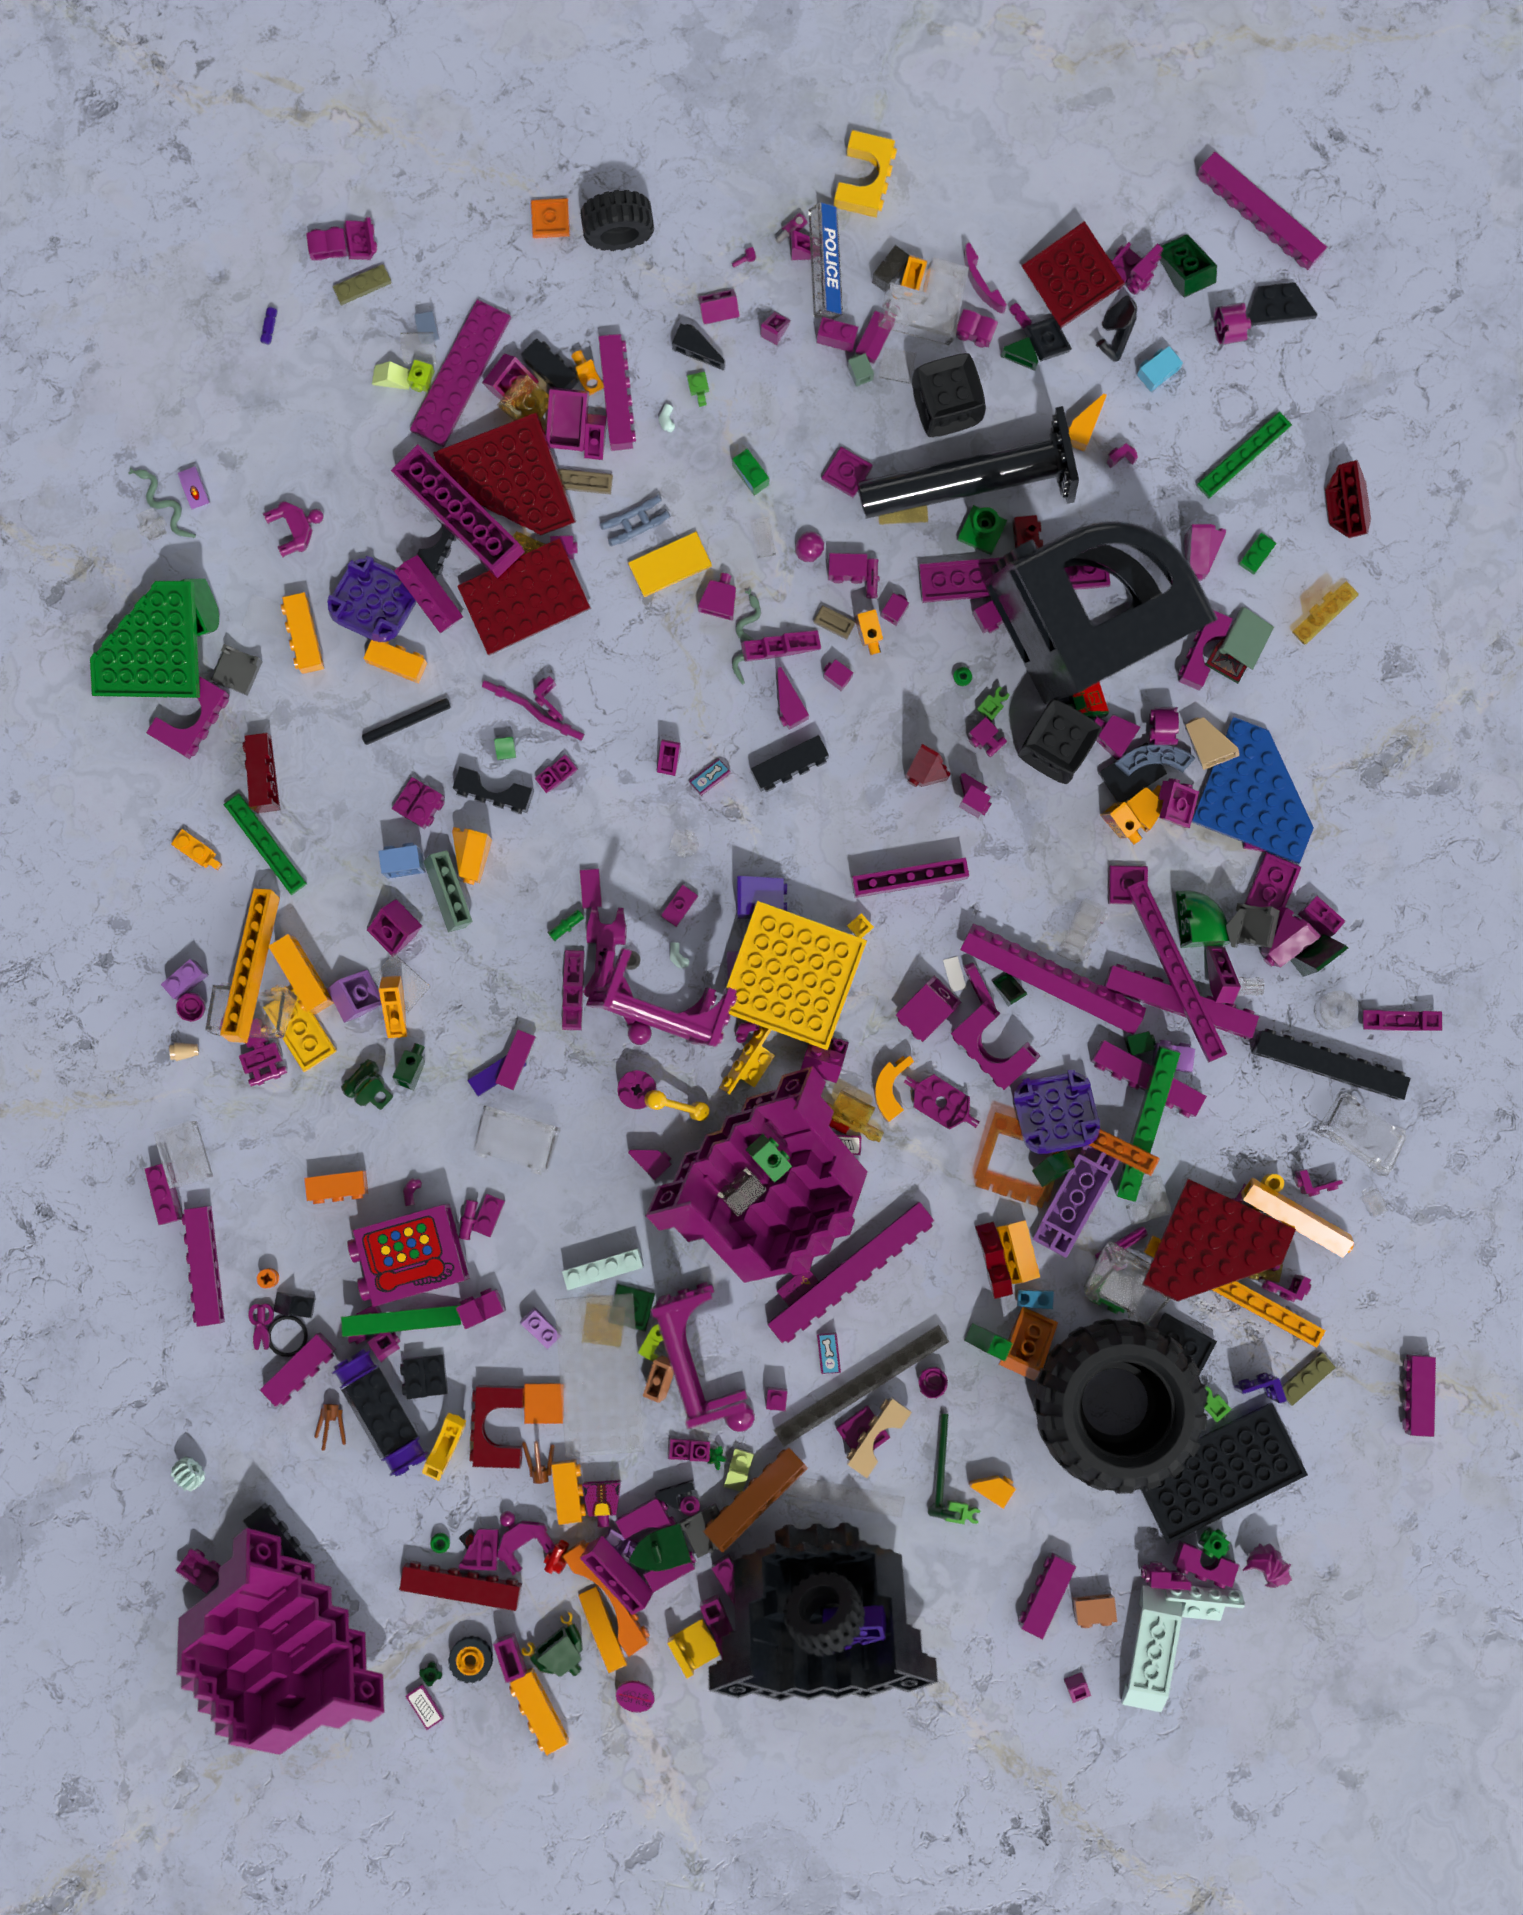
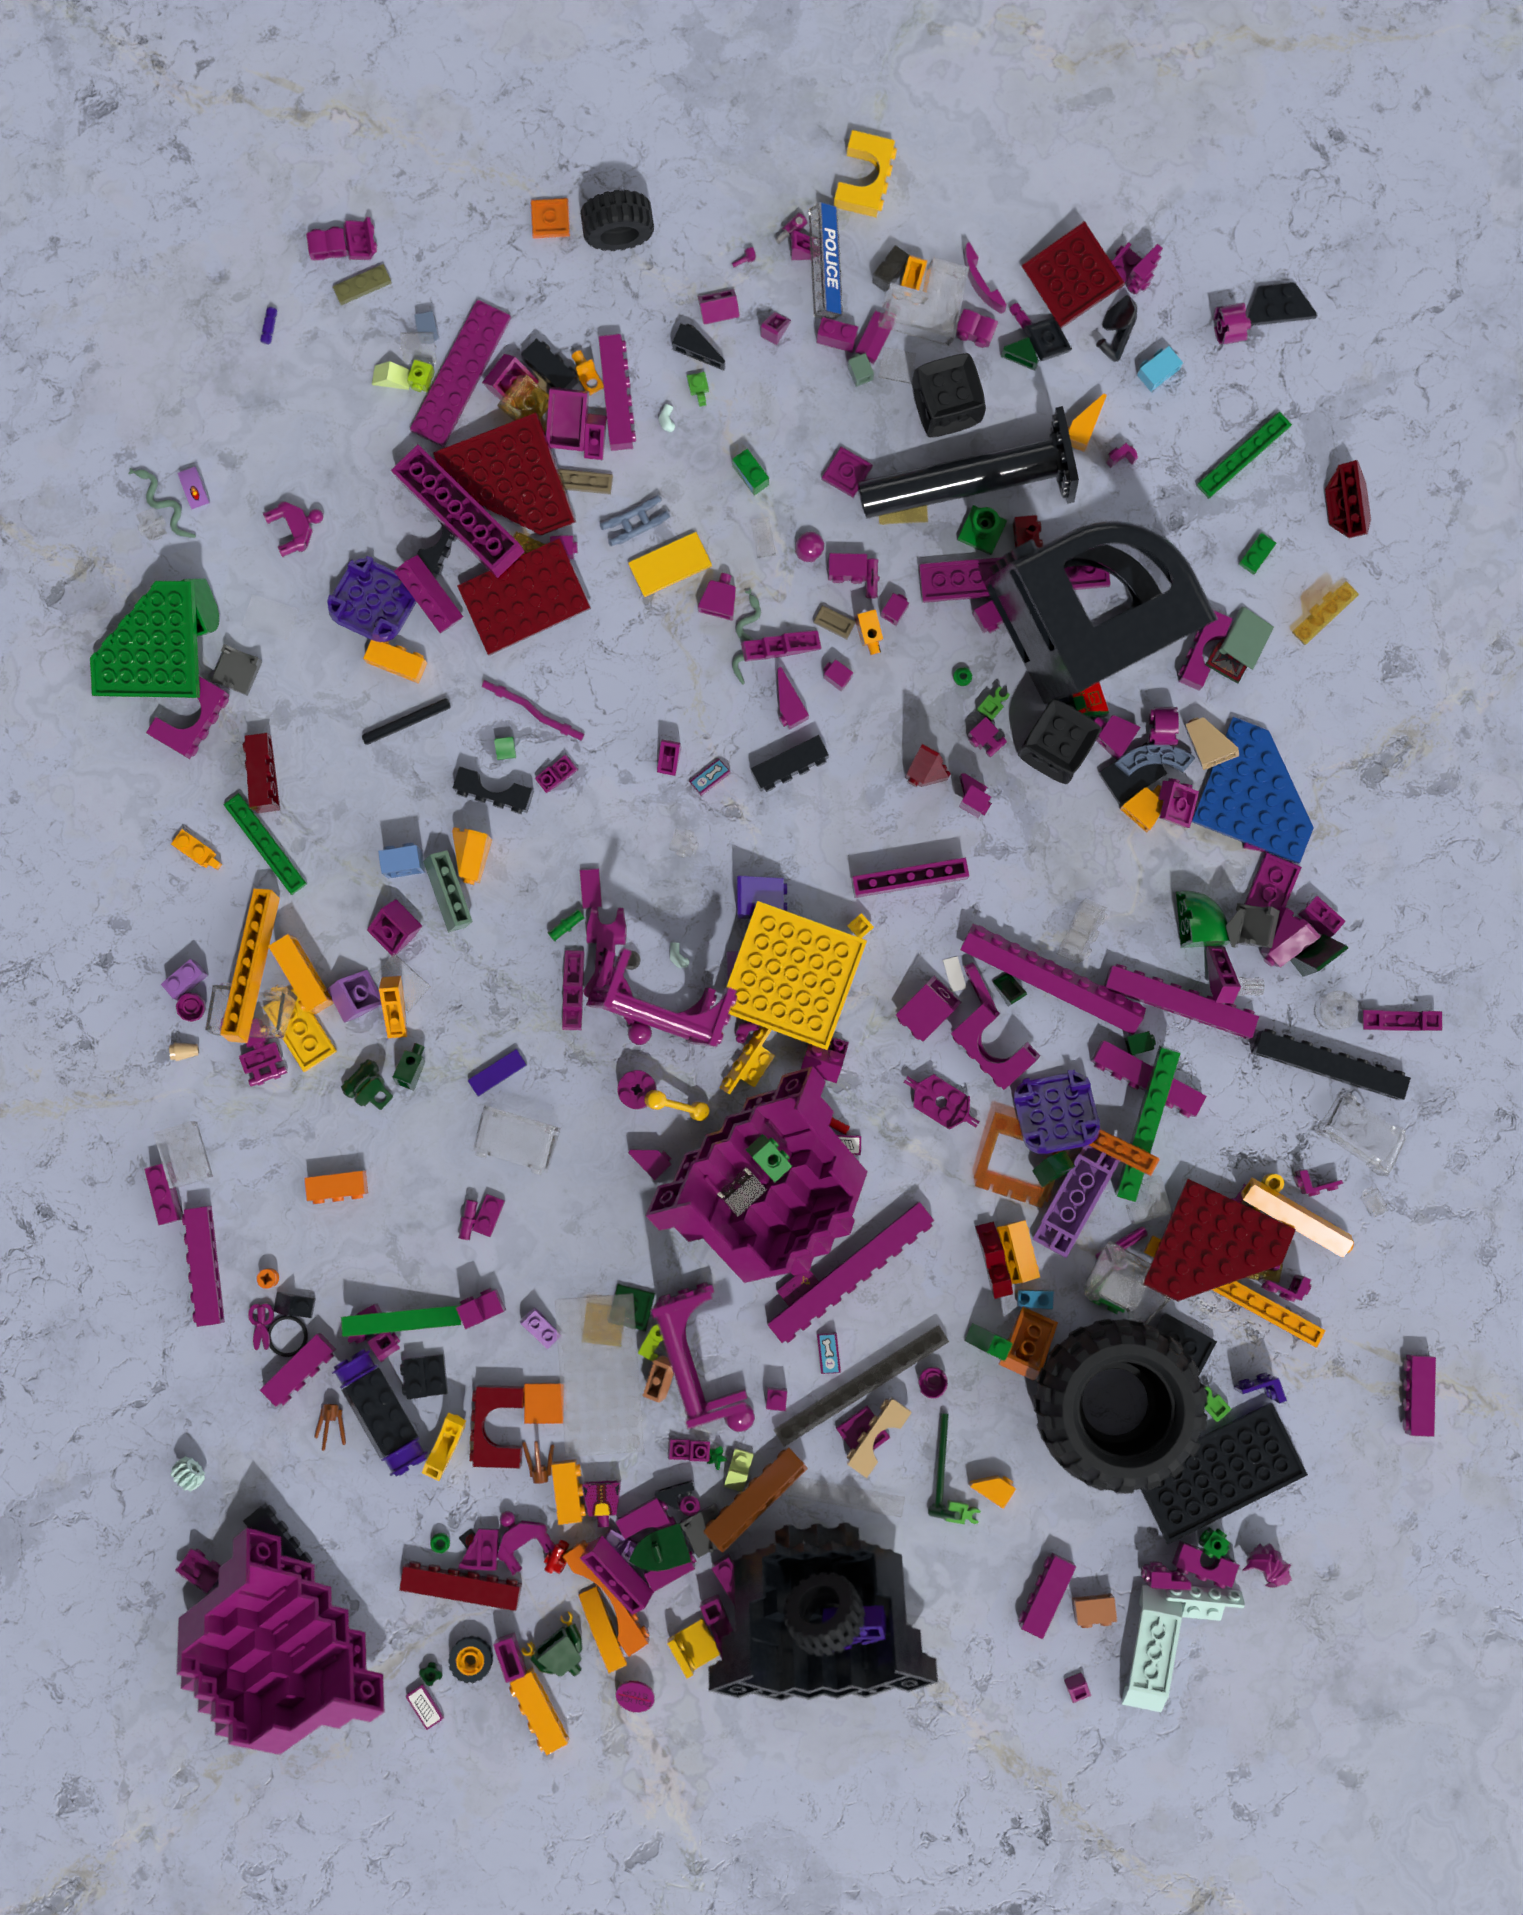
light orange brick [281,592,324,674] -> none
brick [347,1204,470,1307] -> none
magenta plate [392,777,445,830] -> none
magenta arm [403,1179,422,1206] -> none
magenta tile [495,1030,536,1090] -> none
magenta bracket [533,676,563,721] -> none
light aqua arch [562,1248,644,1290] -> none
magenta plate [661,885,699,927] -> none
clear yellow bracket [825,1090,884,1142] -> none
light orange arch [874,1055,915,1122] -> none
light orange torso [1100,802,1142,845] -> none
magenta tile [1108,865,1148,905] -> none
magenta plate [1126,880,1227,1063] -> none
medium lavender brick [1152,1040,1195,1072] -> none
dark green slope [1160,234,1217,298] -> none
magenta slope [1184,524,1226,582] -> none
magenta brick [1196,151,1327,270] -> none
olive plate [1282,1352,1336,1406] -> none

